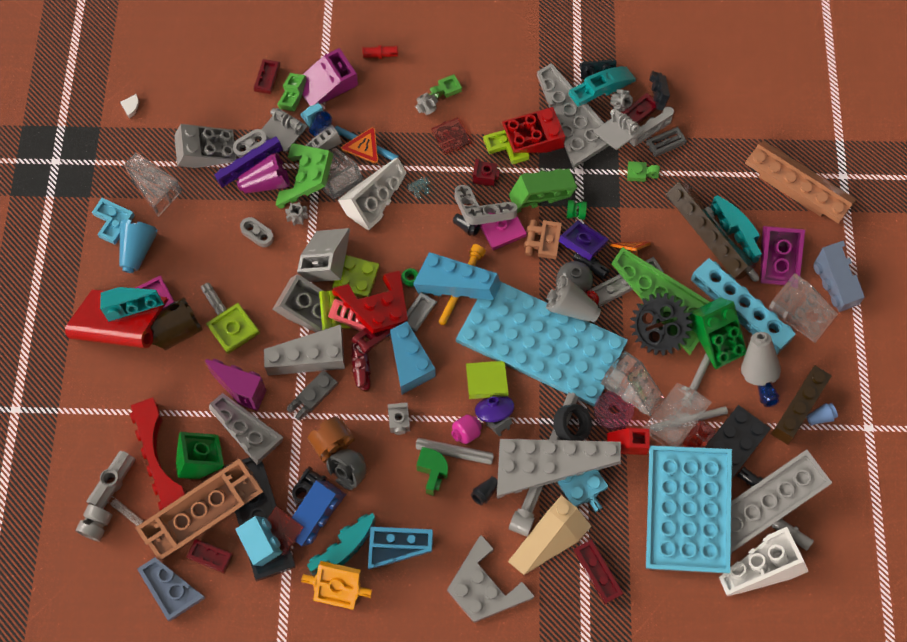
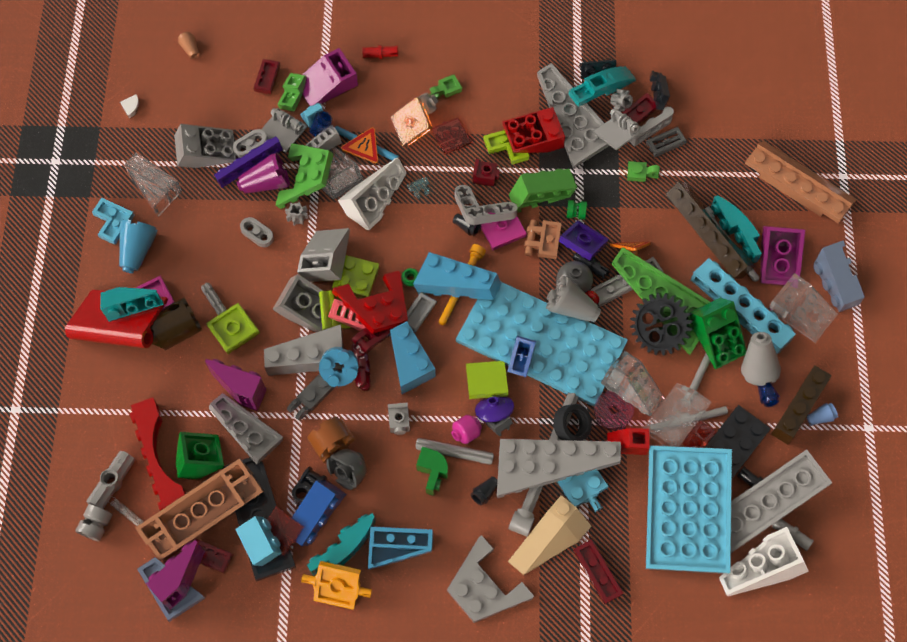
none -> magenta slope [146,540,205,610]
none -> nougat cone [178,32,200,59]
none -> dark azure plate [319,347,359,387]
none -> clear orange plate [391,97,433,148]
none -> blue slope [507,336,536,377]

